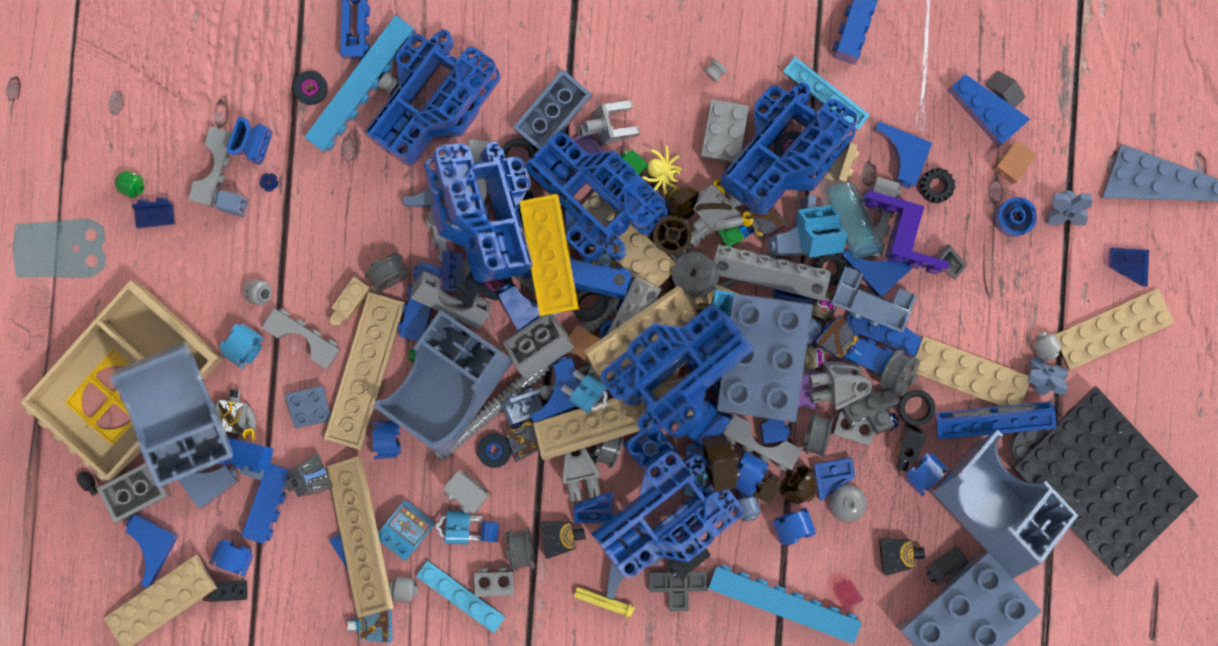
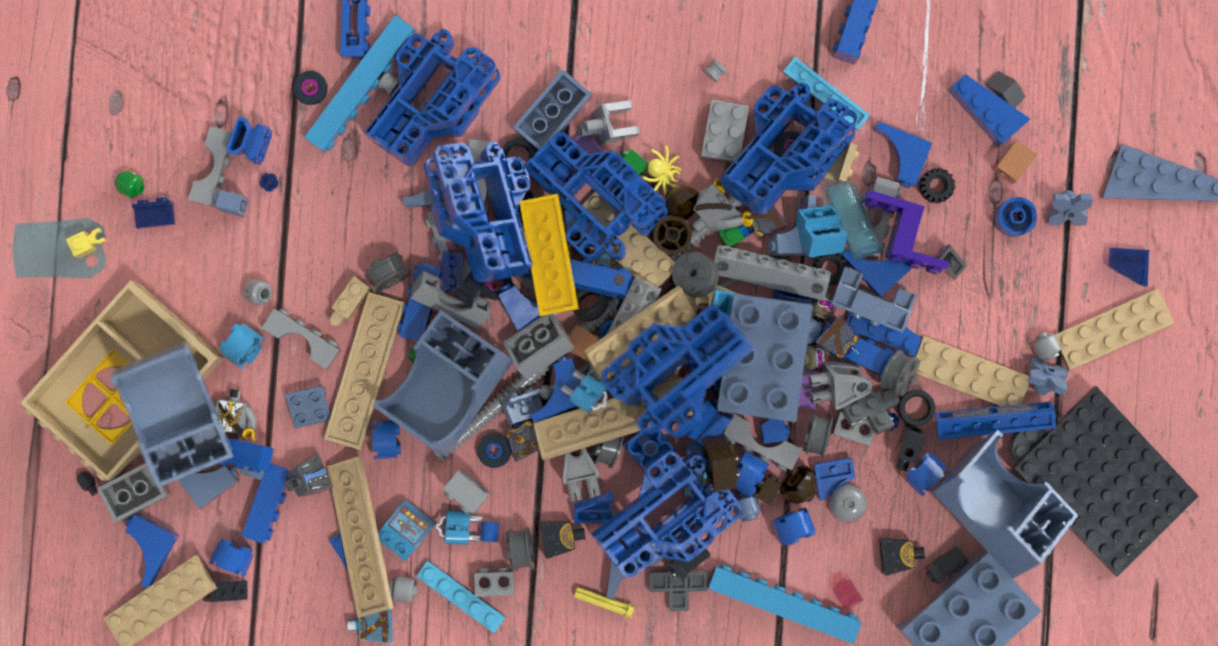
none -> light yellow brick [66,228,106,258]

